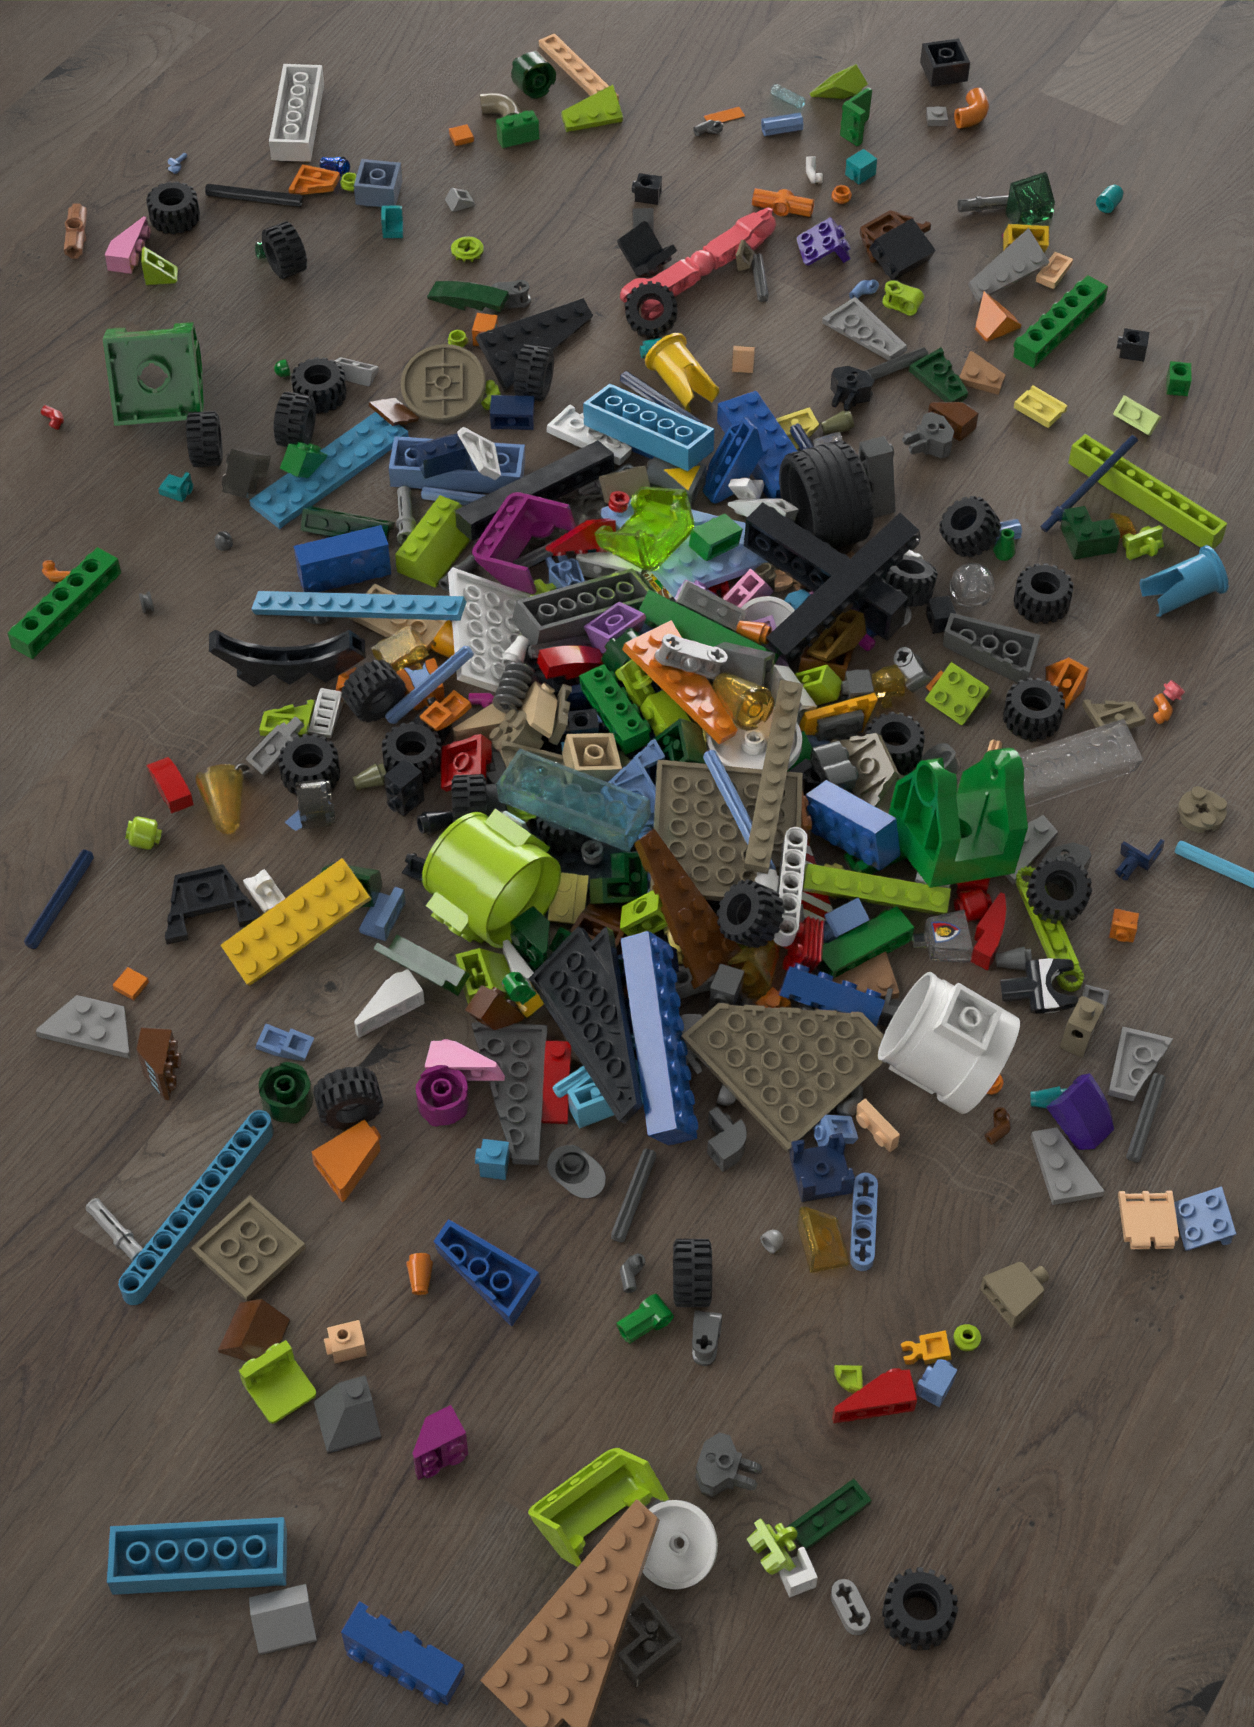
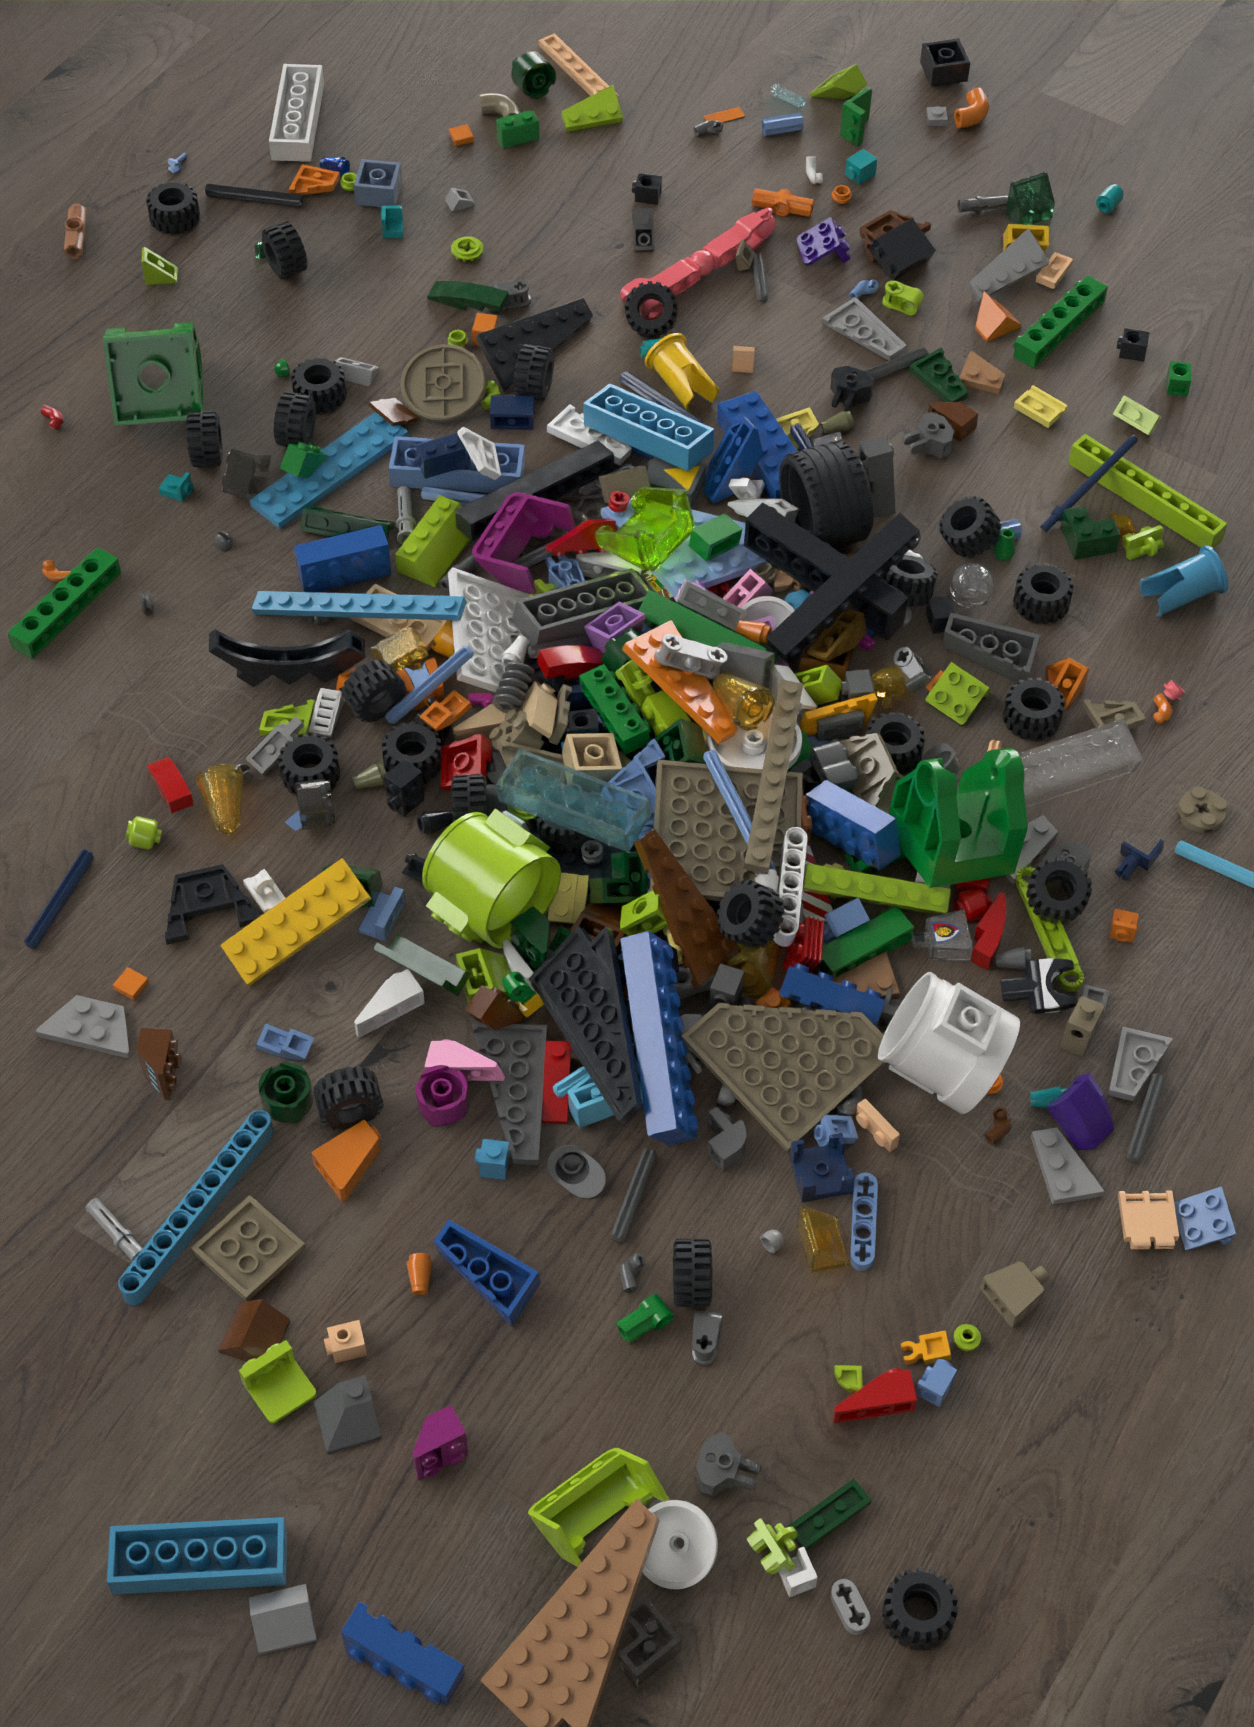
bright pink slope [105,217,151,274] -> none
black bracket [617,221,677,276] -> none

